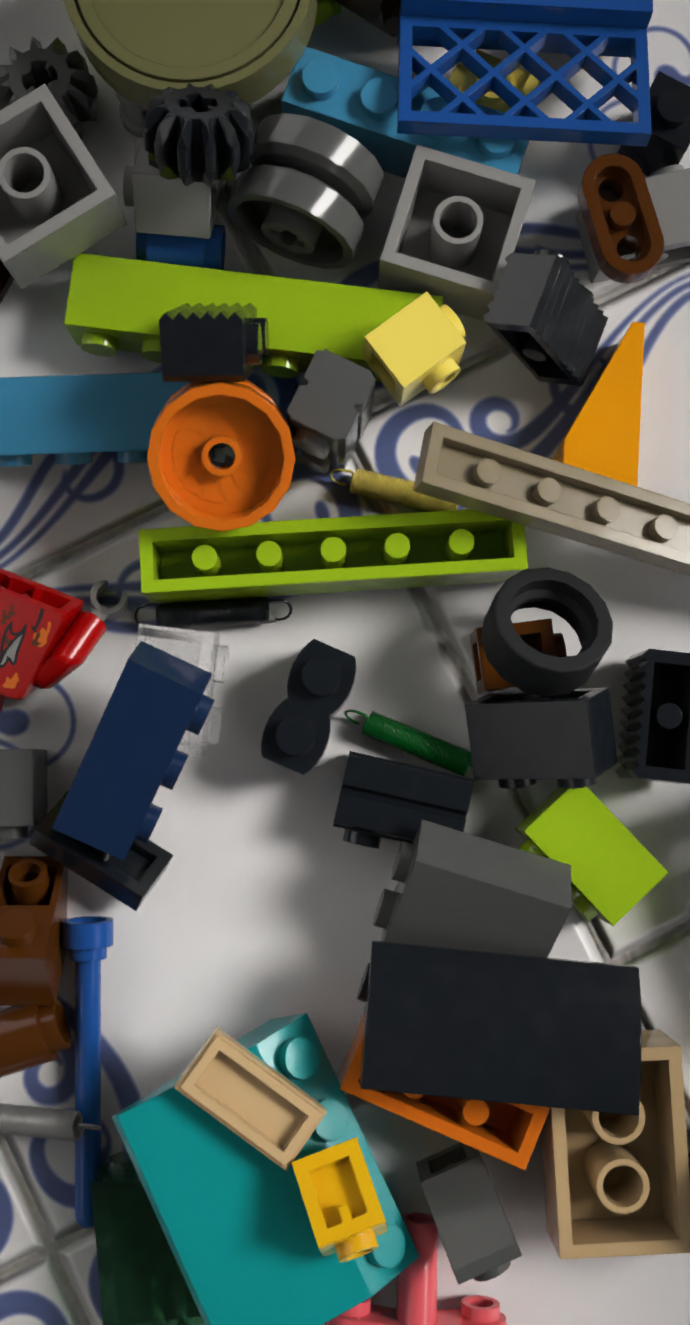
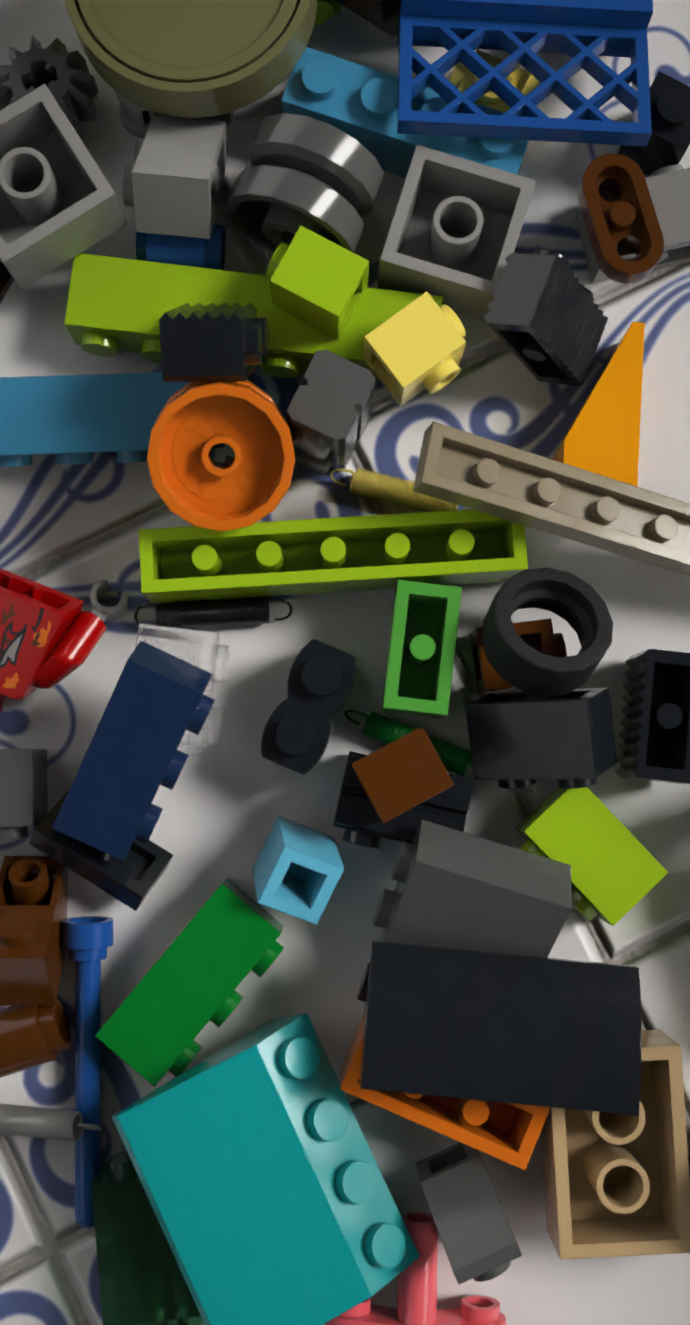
black gear [143,83,254,187] -> none
tan tile [175,1026,327,1171] -> none
yellow bracket [291,1137,388,1263] -> none
none -> green brick [95,878,284,1087]
none -> medium azure brick [252,816,344,925]
none -> lime brick [266,225,369,339]
none -> reddish brown panel [351,728,454,824]
none -> bright green brick [380,580,462,719]

